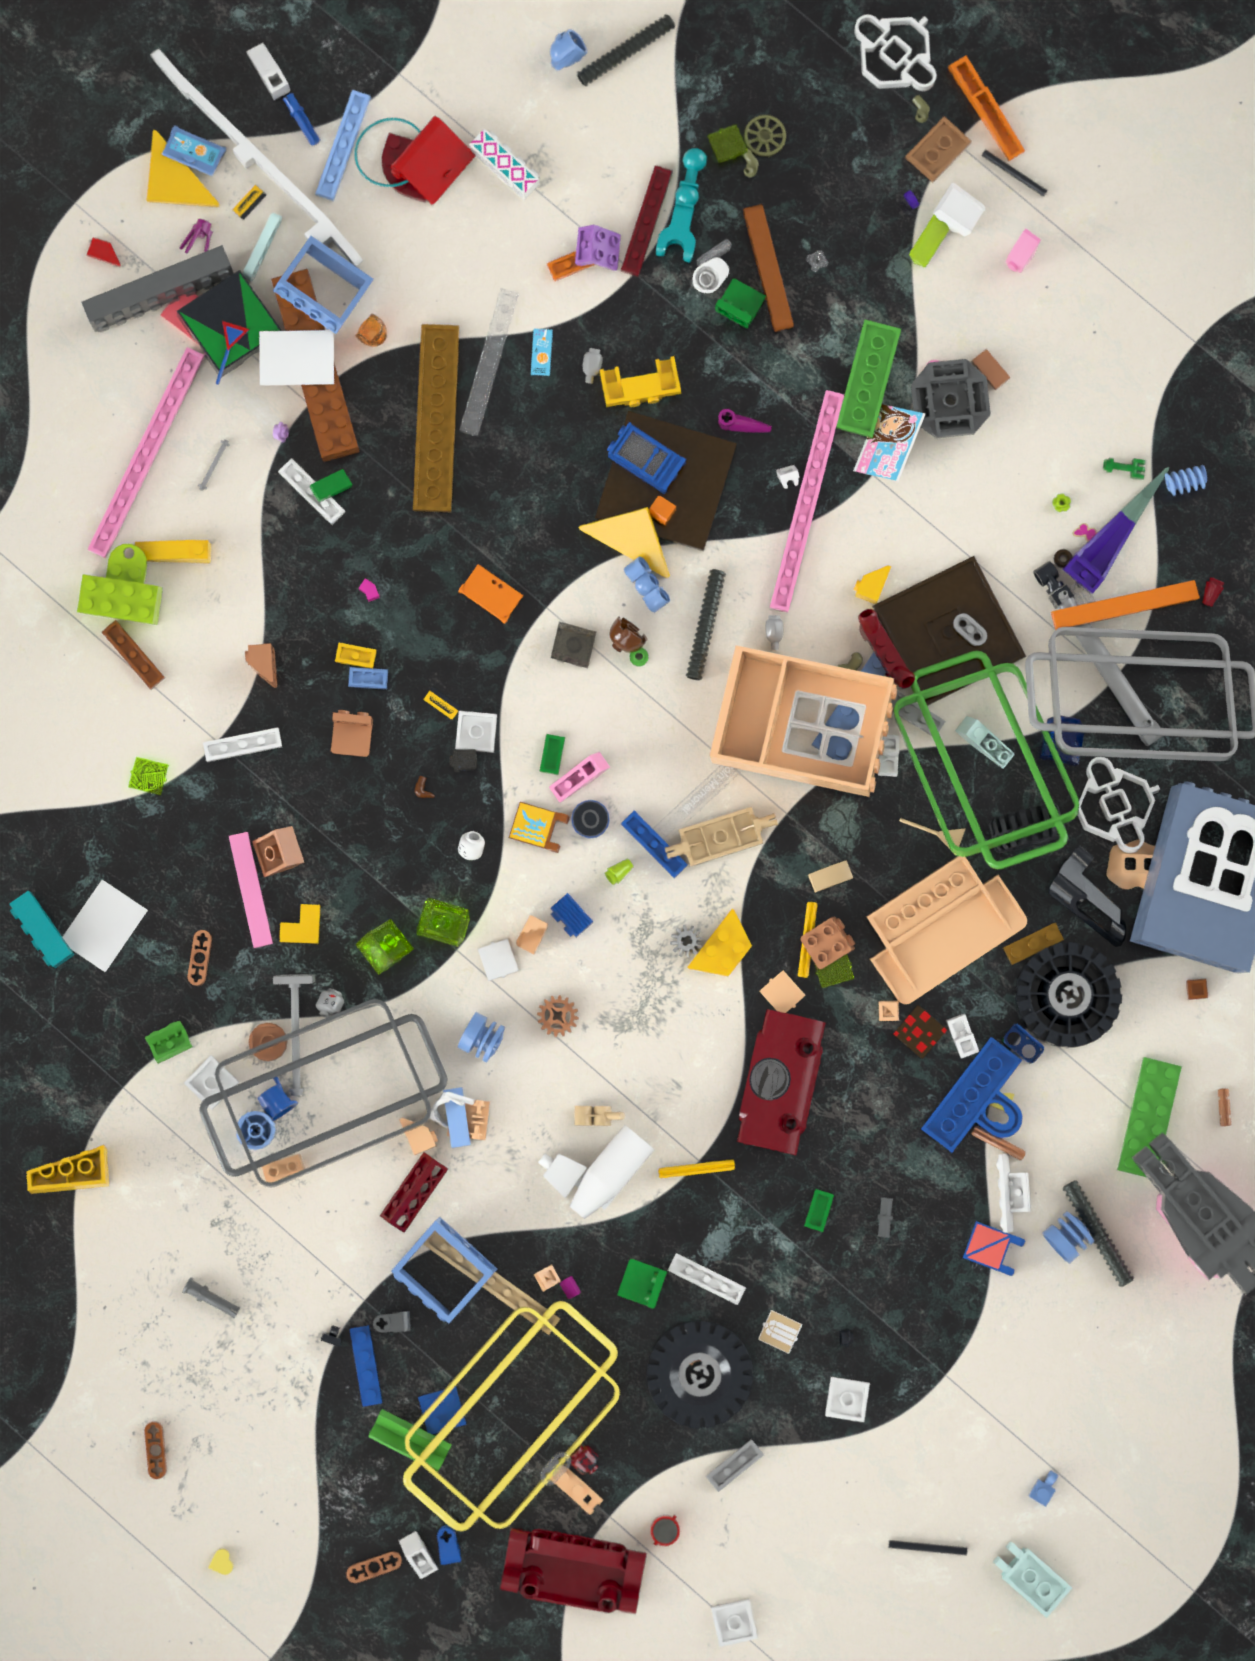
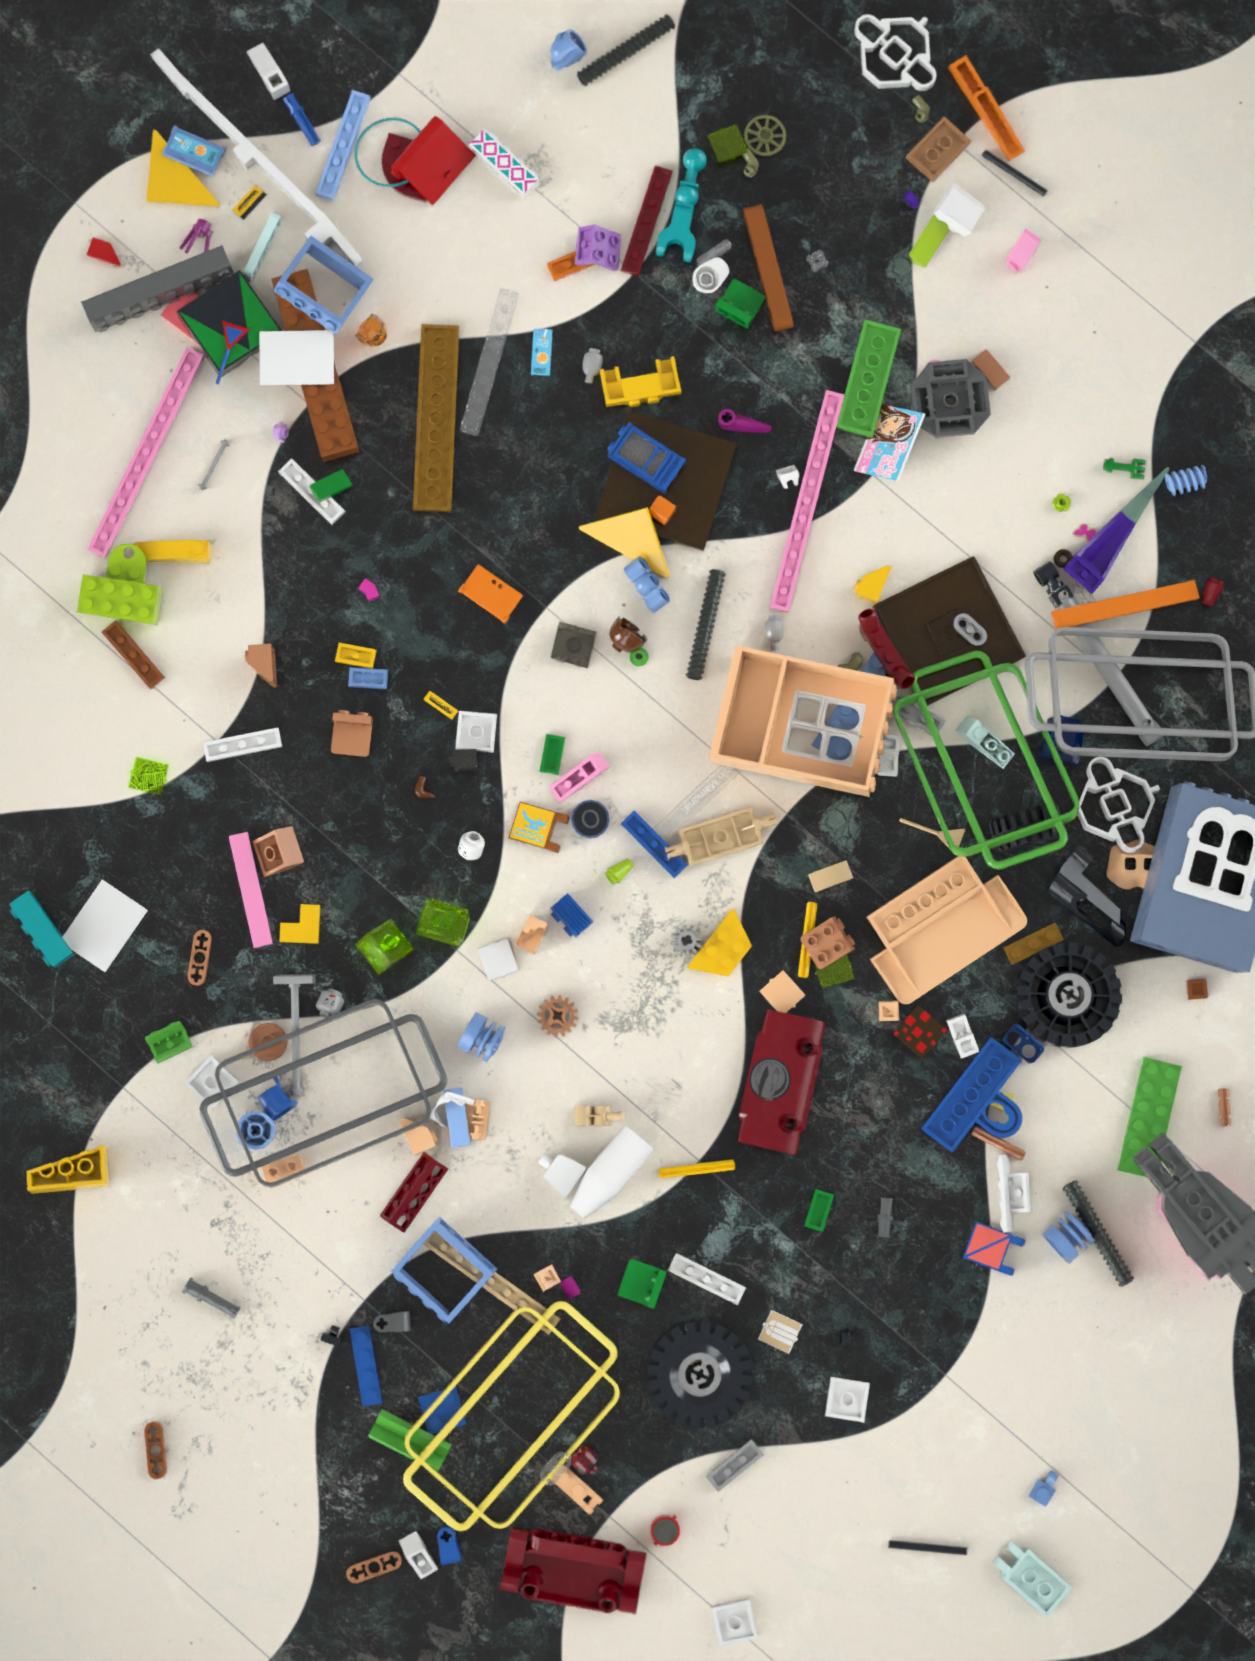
light yellow tile [208,1549,233,1575] -> none

